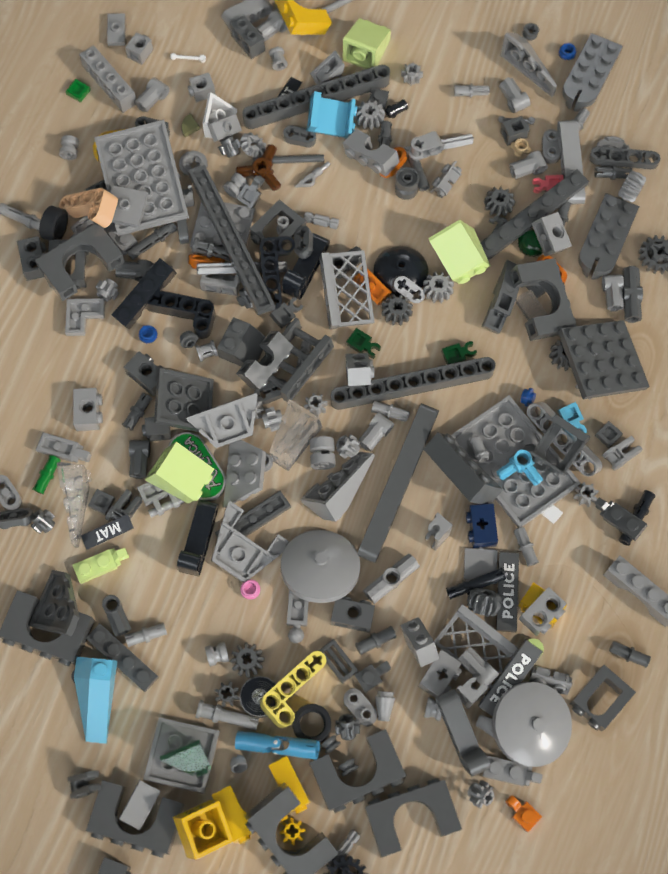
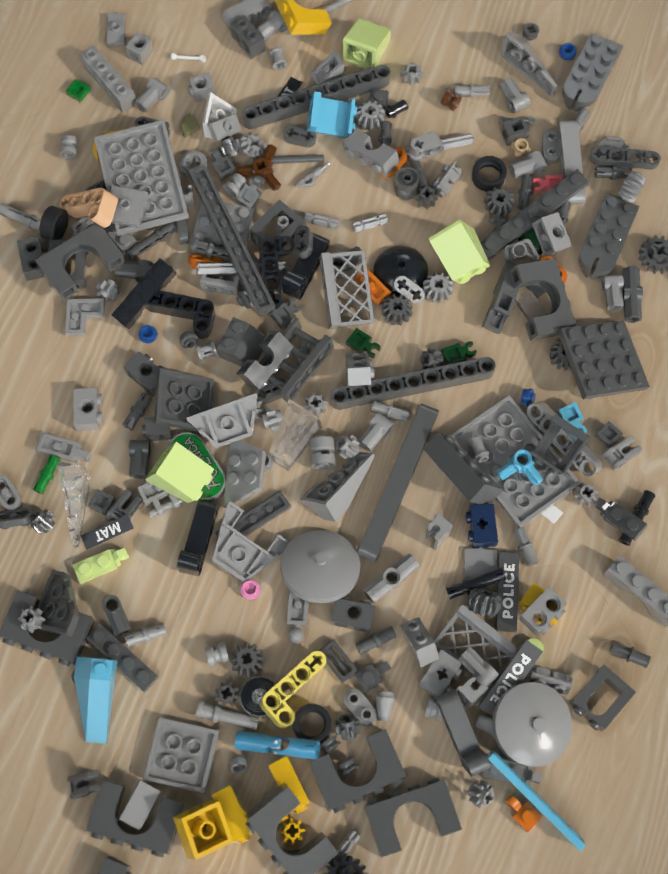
clear green slope [159,740,212,778] -> none
none -> light grey gear [18,606,45,633]
none -> dark grey plate [210,148,236,180]
none -> light grey axle [352,213,387,232]
none -> dark grey gear [415,185,438,209]
none -> dark grey gear [420,348,444,369]
none -> reddish brown wheel [441,89,462,111]
none -> black tyre [472,156,507,192]
none -> medium azure tile [487,750,585,851]
none -> light grey piece [504,239,539,263]
none -> dark grey axle [517,174,533,210]

